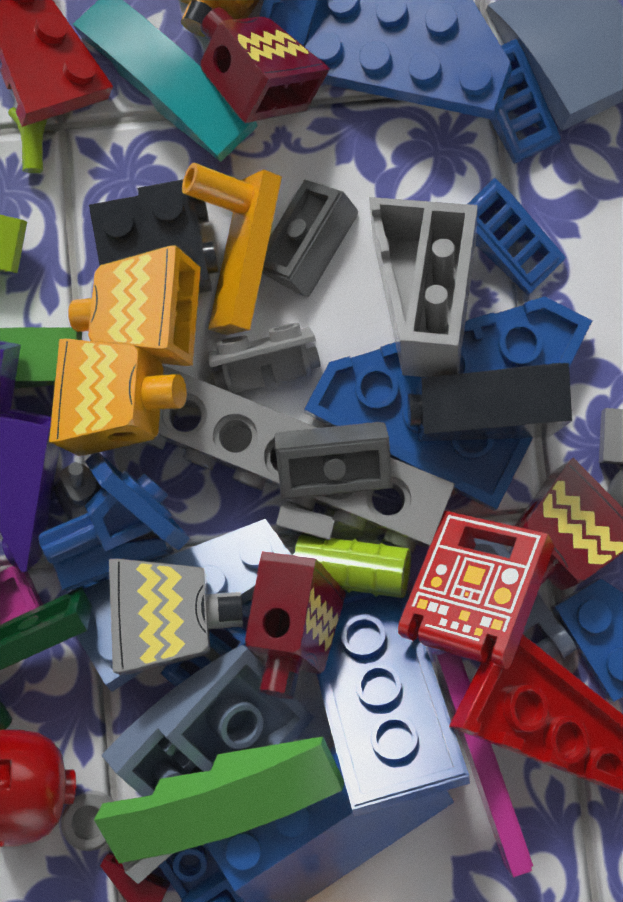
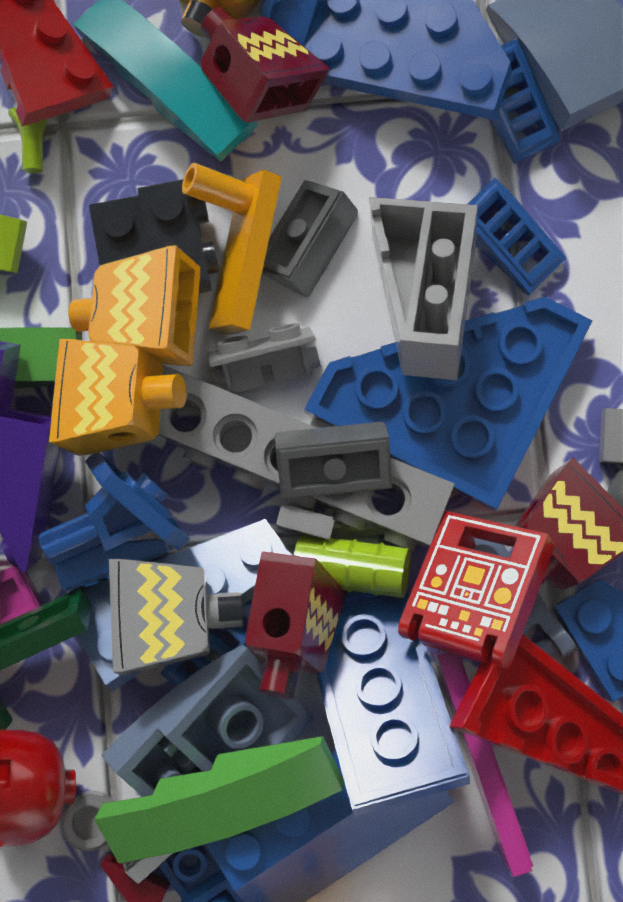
dark grey piece [54,462,102,520] -> none
black slope [407,363,572,441] -> none

